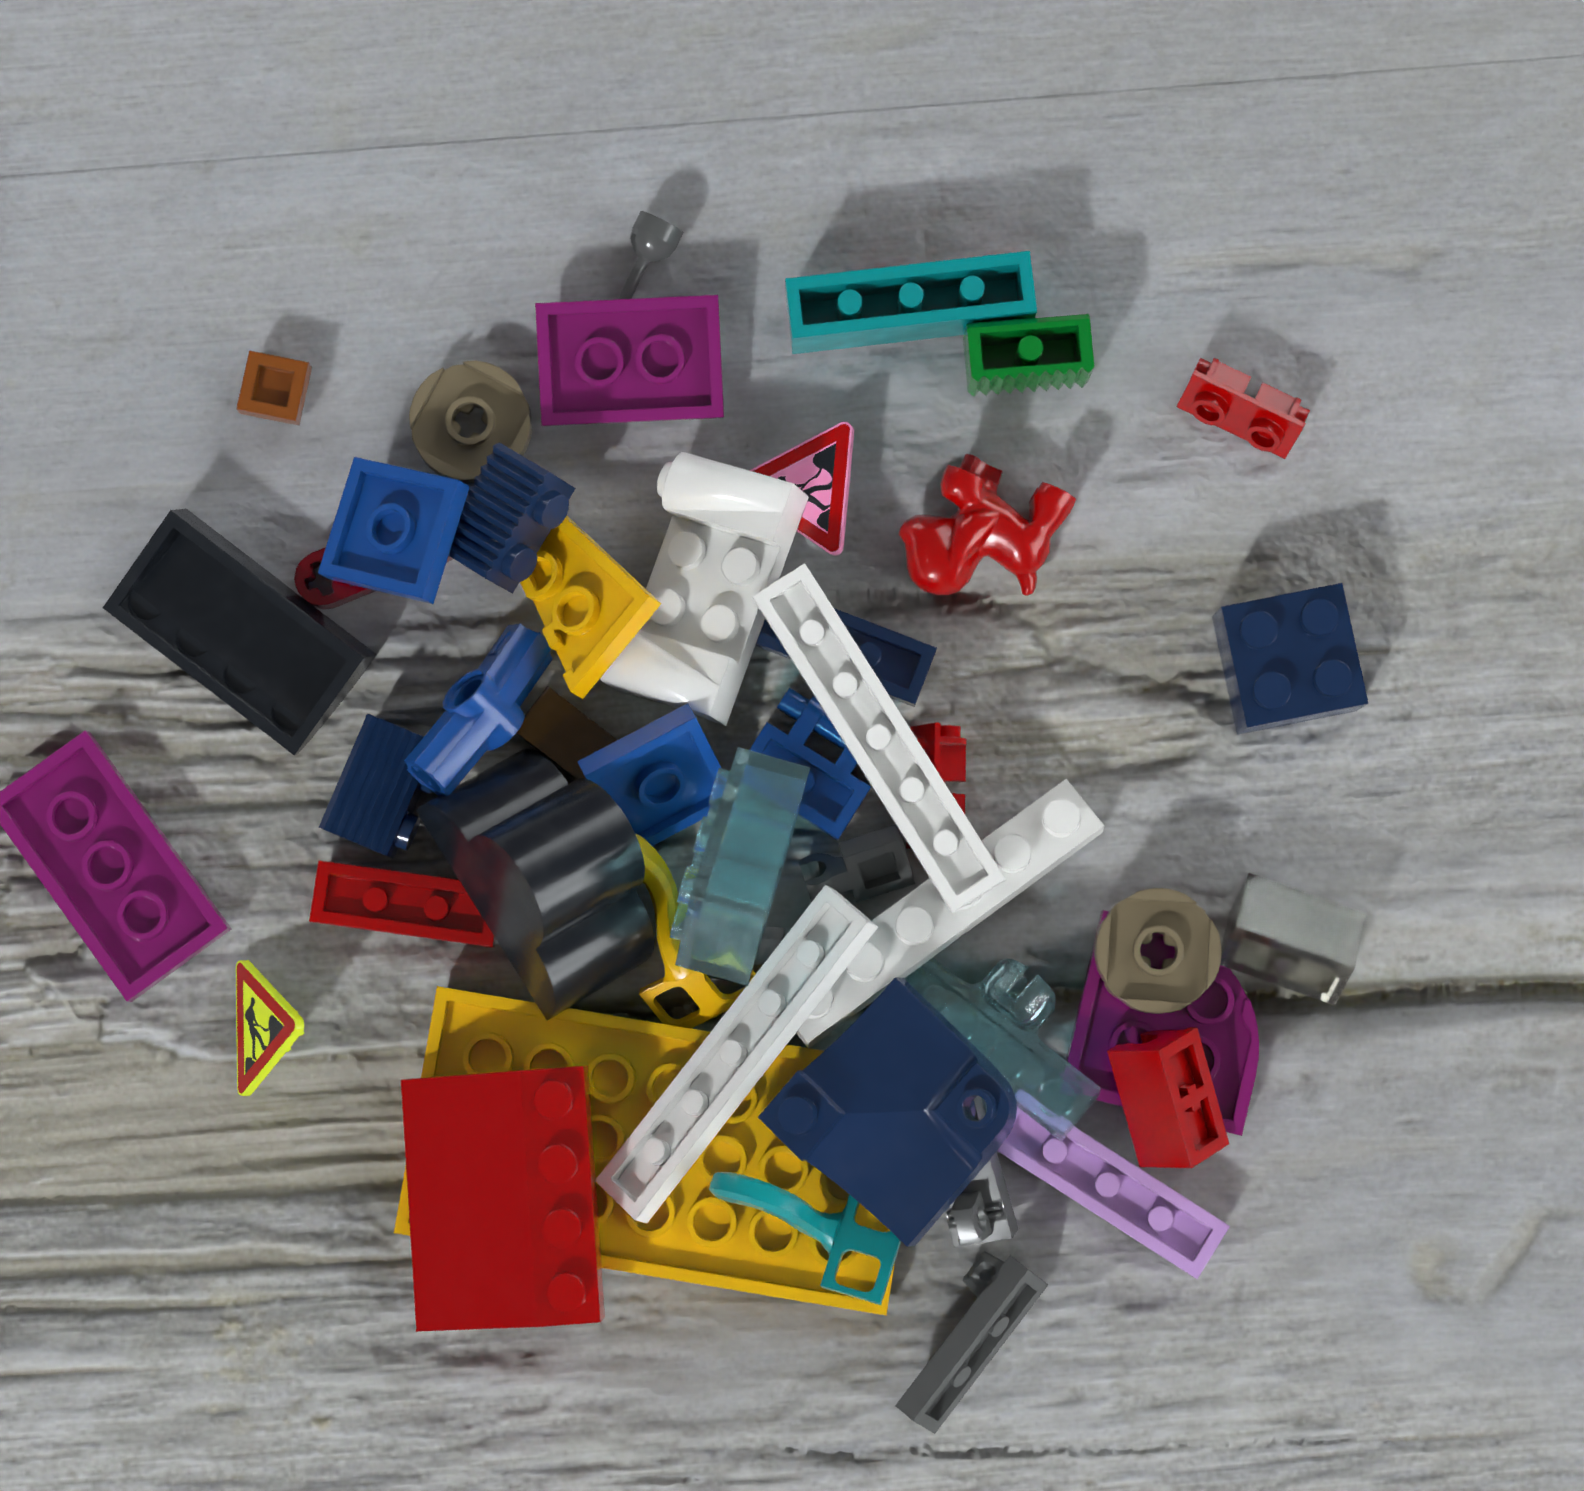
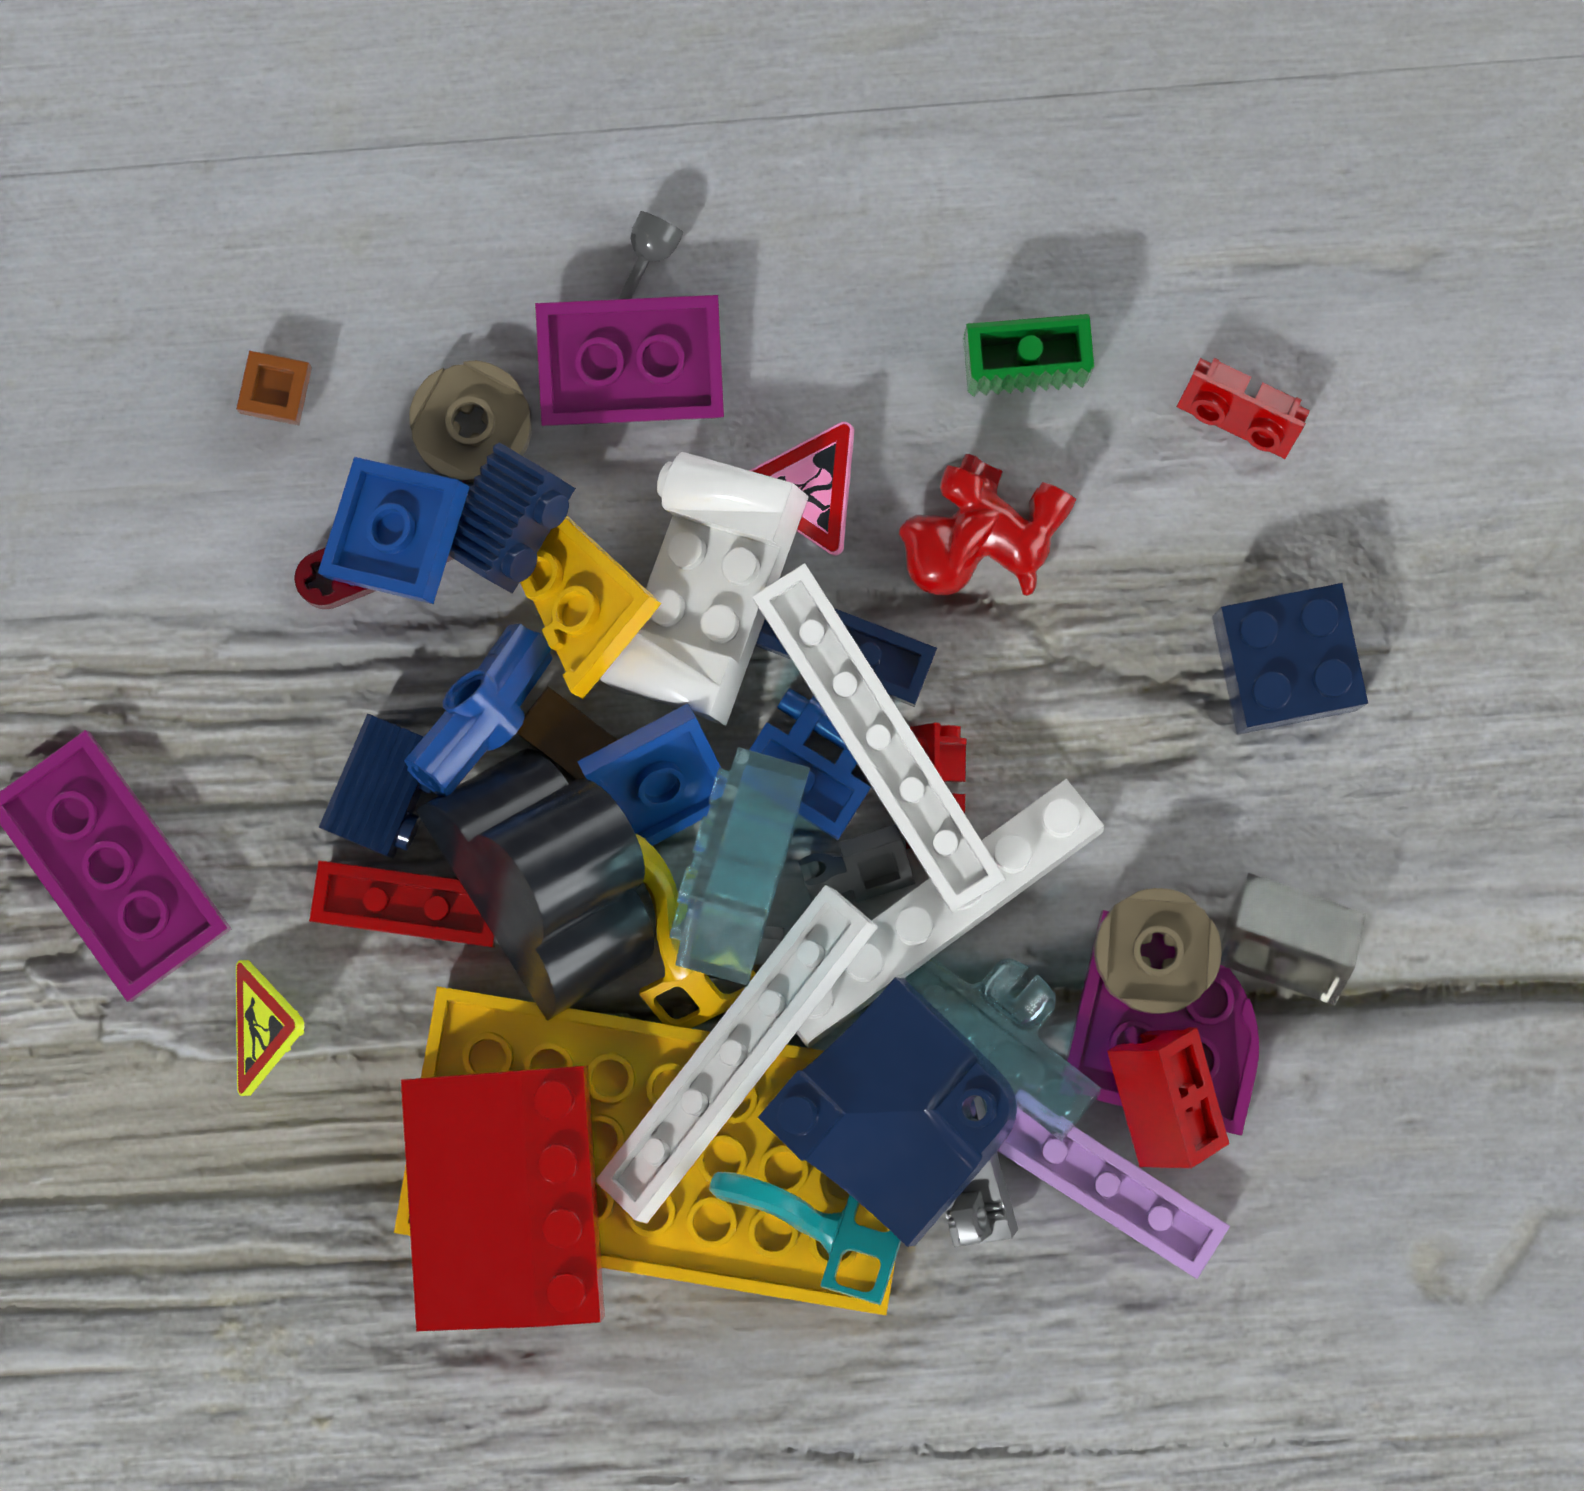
black slope [103,509,377,755] -> none
teal brick [785,251,1037,354] -> none
dark grey hinge [895,1251,1048,1434] -> none

